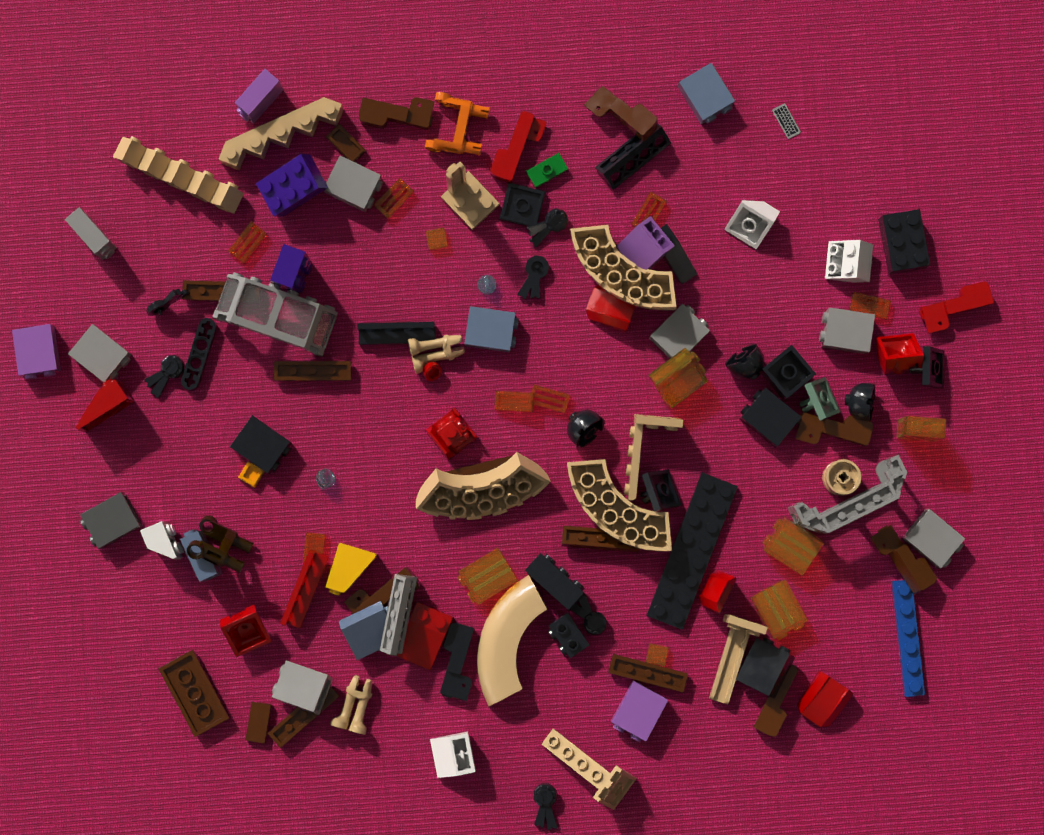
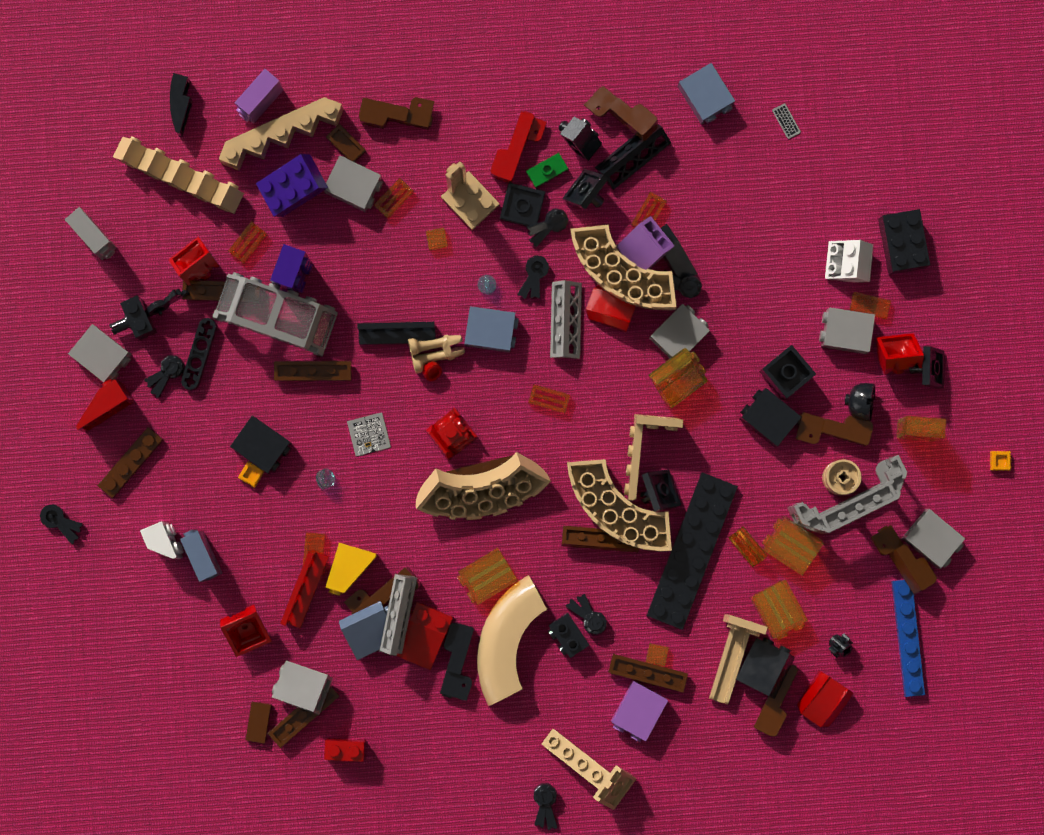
medium lavender brick [12,324,61,380] -> none
dark grey brick [80,492,143,549] -> none
reddish brown plate [158,649,230,737] -> none
dark brown connector [186,515,253,573] -> none
tan piece [330,675,372,735] -> none
orange connector [425,92,490,156] -> none
white slope [430,731,476,778] -> none
clear orange tile [494,391,535,412] -> none
black brick [525,553,585,611] -> none
black cylinder [567,409,605,448] -> none
red slope [698,571,737,613] -> none
white slope [724,200,780,249] -> none
black cylinder [725,344,764,380] -> none
sand green tile [800,377,841,420] -> none
red piece [919,281,994,334] -> none
none -> black piece [40,504,83,544]
none -> reddish brown plate [97,427,163,498]
none -> black brick [109,295,157,340]
none -> red brick [169,236,219,286]
none -> black slope [170,73,193,137]
none -> red brick [324,738,366,762]
none -> light grey sticker [347,412,391,456]
none -> light grey fence [550,280,582,359]
none -> black brick [559,116,602,161]
none -> black tile [562,169,608,210]
none -> black piece [664,270,702,298]
none -> clear orange tile [728,526,768,567]
none -> black gear [828,633,853,658]
none -> light orange tile [990,451,1011,471]

